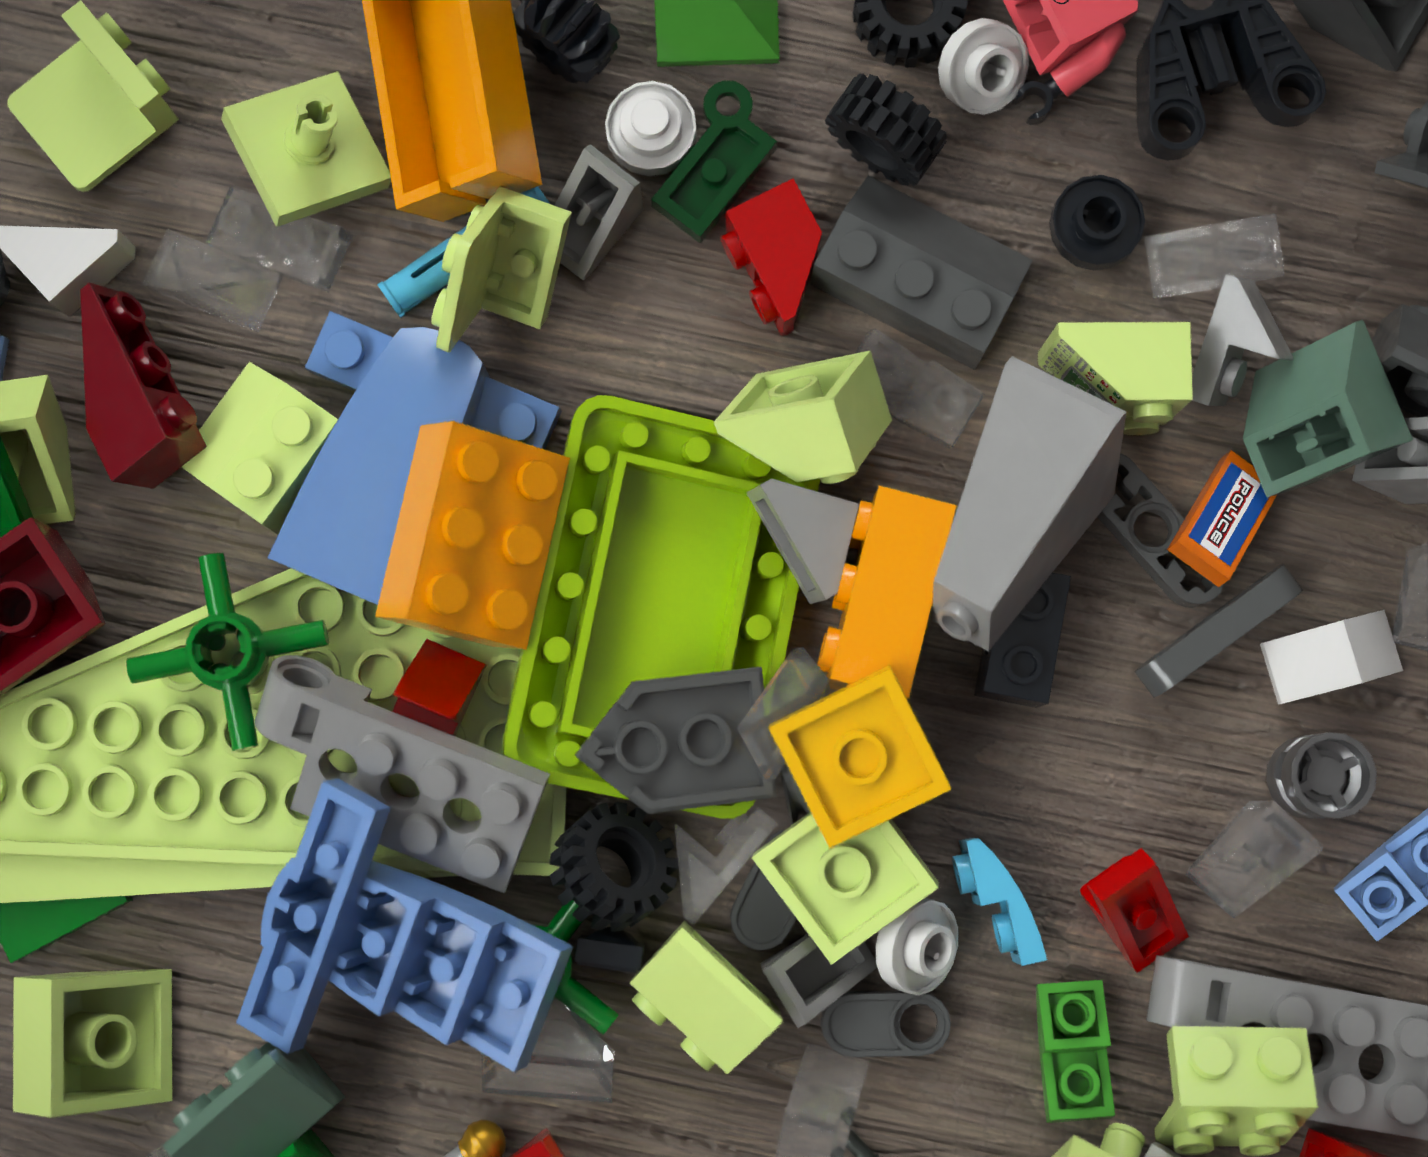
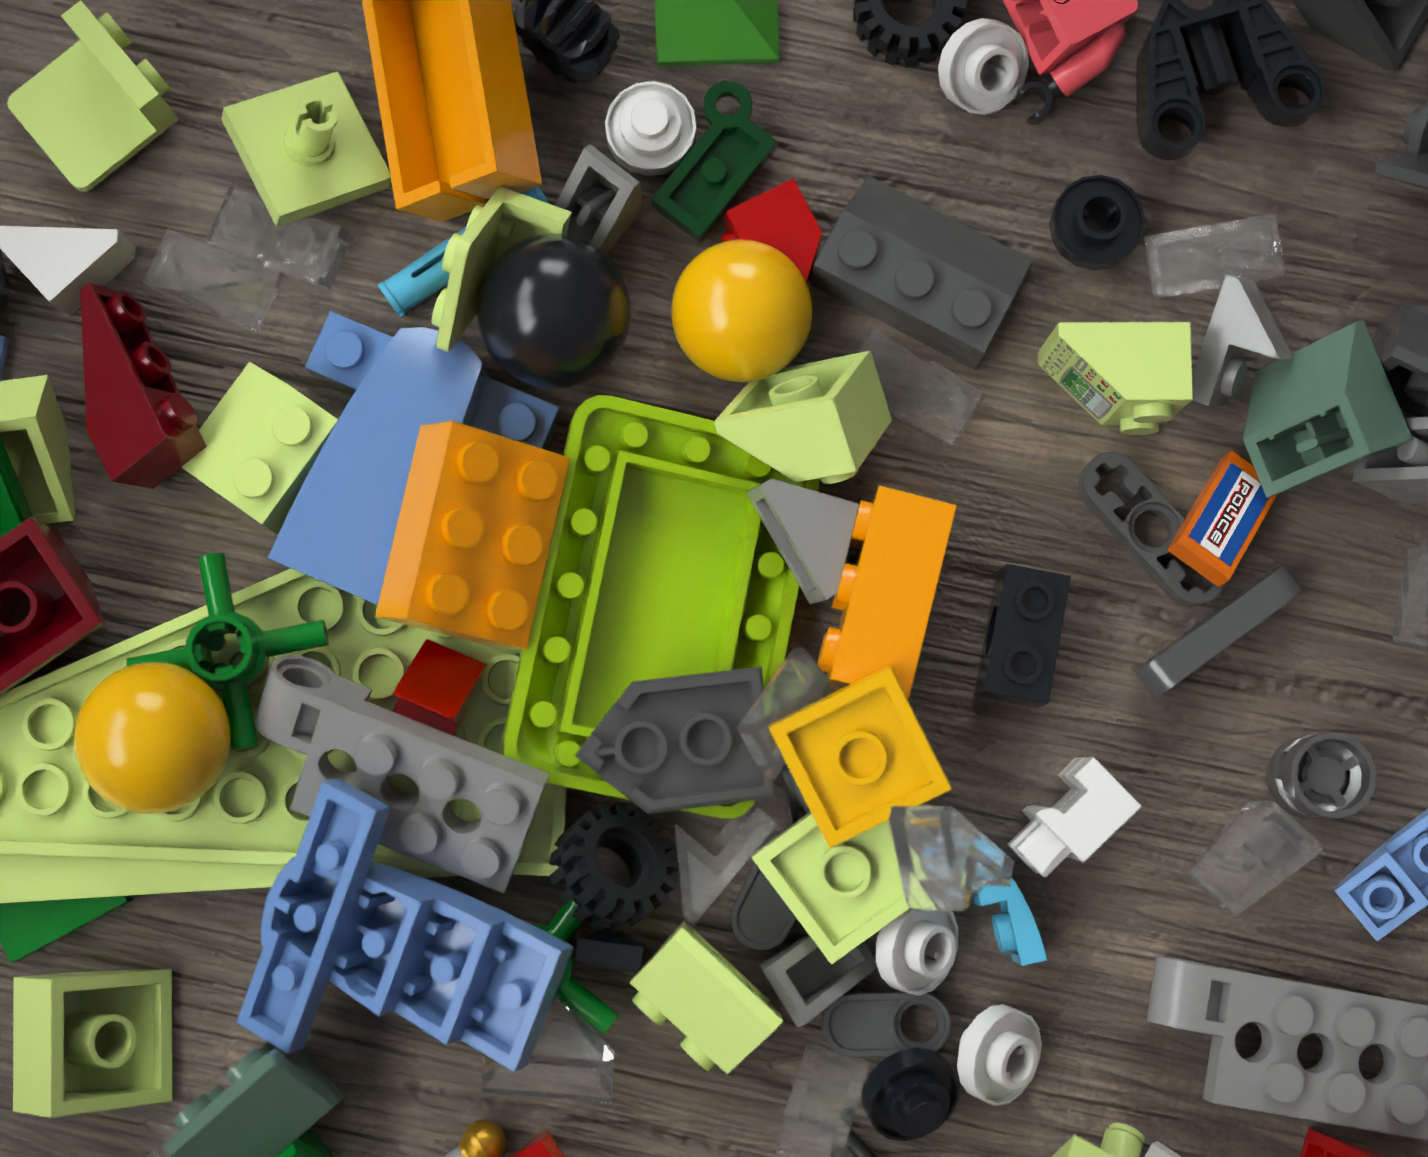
black tyre [825,74,947,186] -> none
light grey slope [932,356,1126,651] -> none
bright green slope [1036,980,1116,1123] -> none
red slope [1080,848,1189,973] -> none
yellowish green bracket [1154,1026,1318,1156] -> none
white slope [1260,610,1403,705] -> none
none -> yellow piece [74,662,231,814]
none -> black piece [477,234,631,389]
none -> yellow piece [671,240,813,383]
none -> black plate [861,1047,960,1141]
none -> clear slope [889,806,1014,911]
none -> white plate [957,1004,1042,1106]
none -> white hips [1007,757,1141,878]

